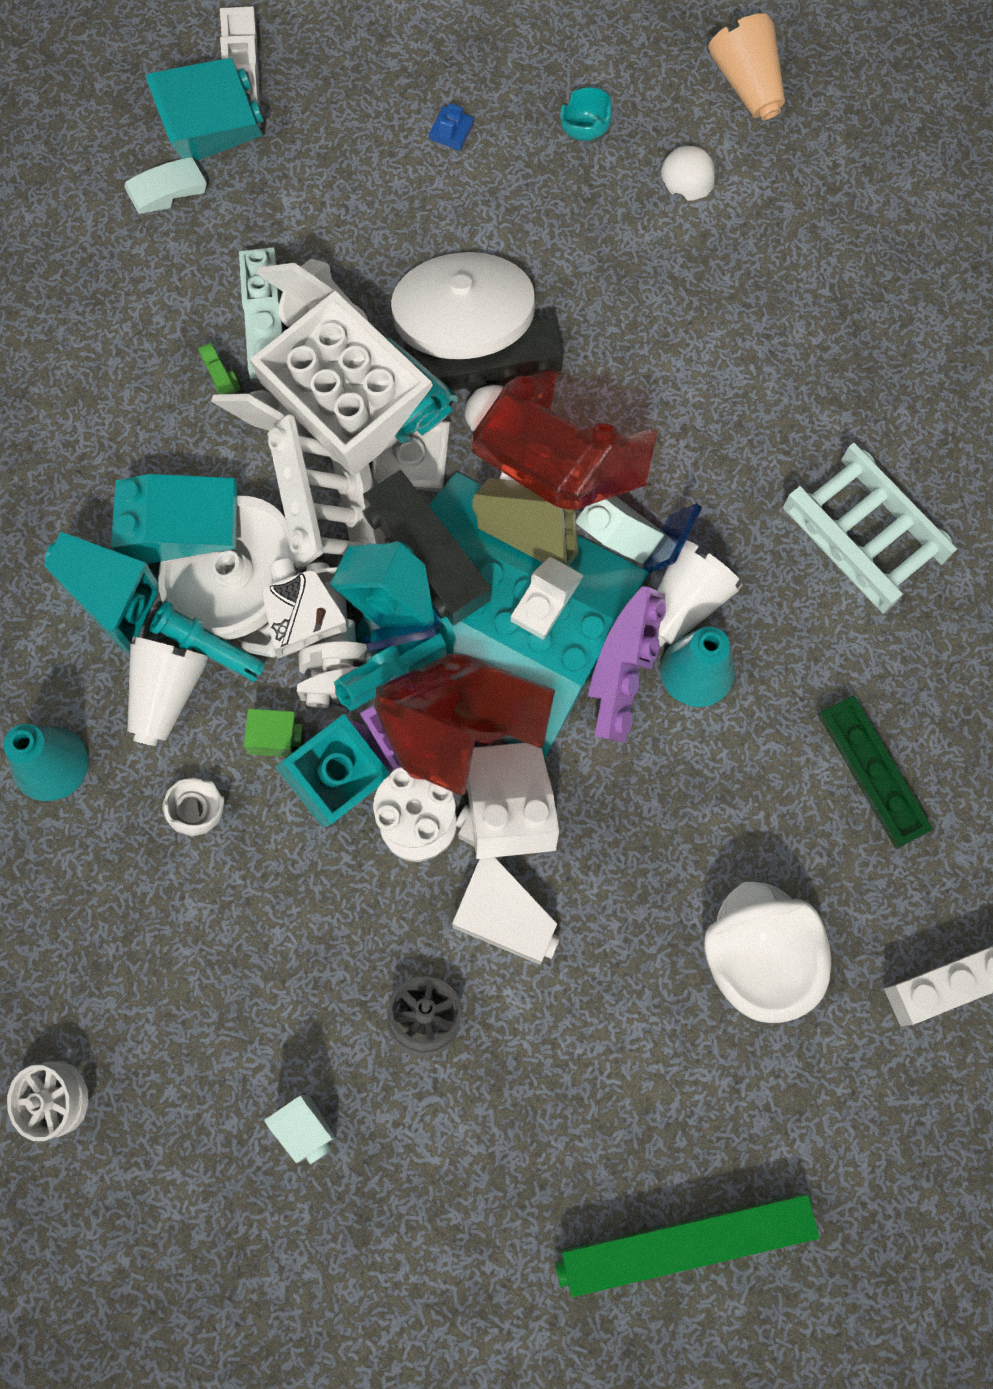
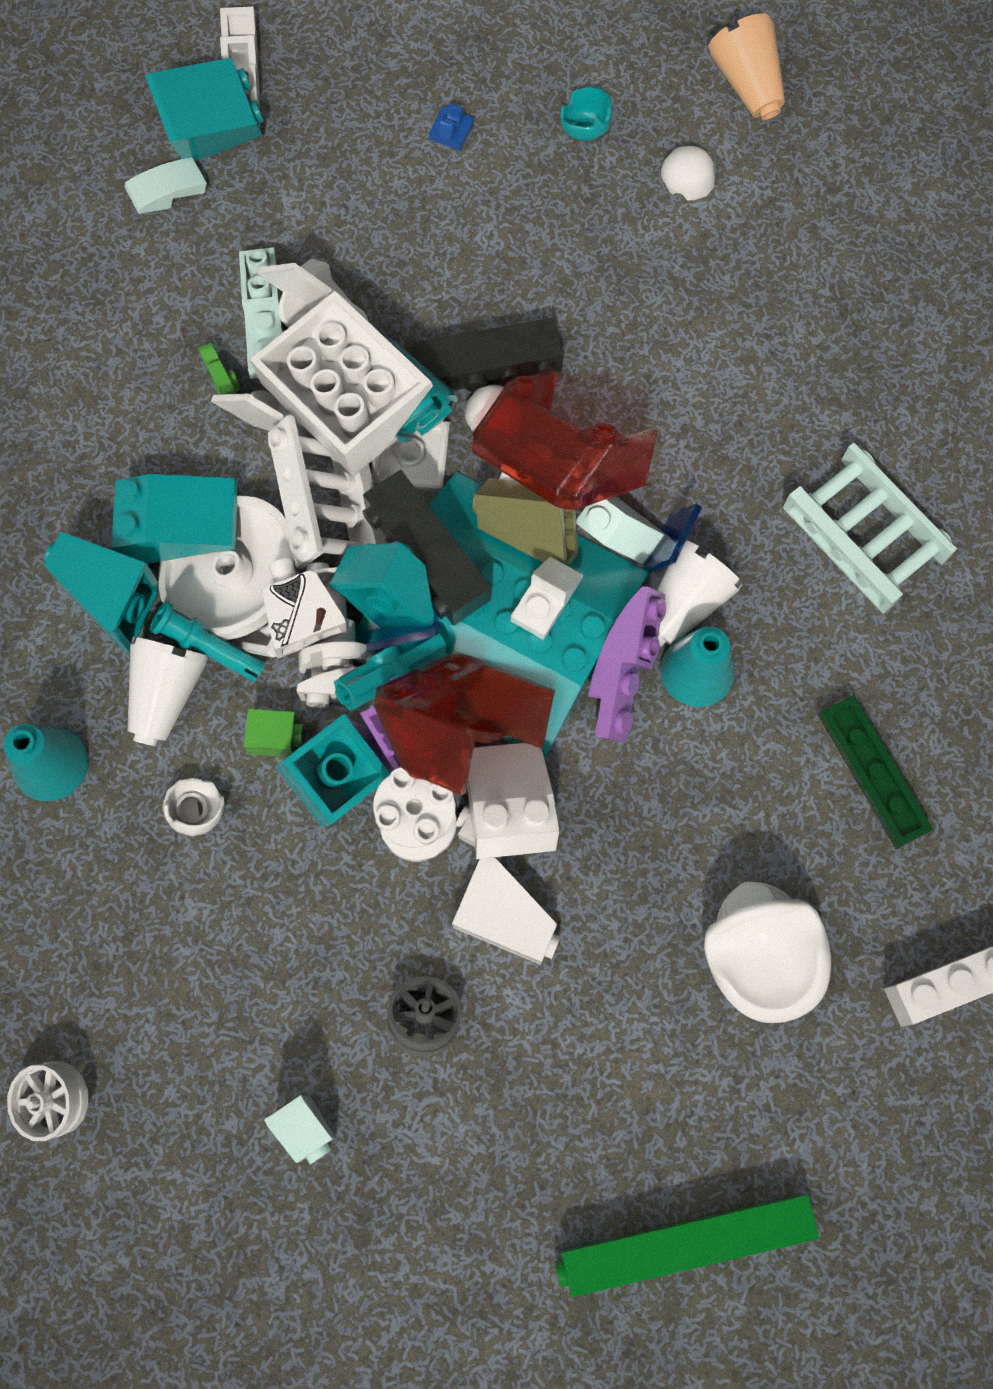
white dish [391,252,535,359] -> none

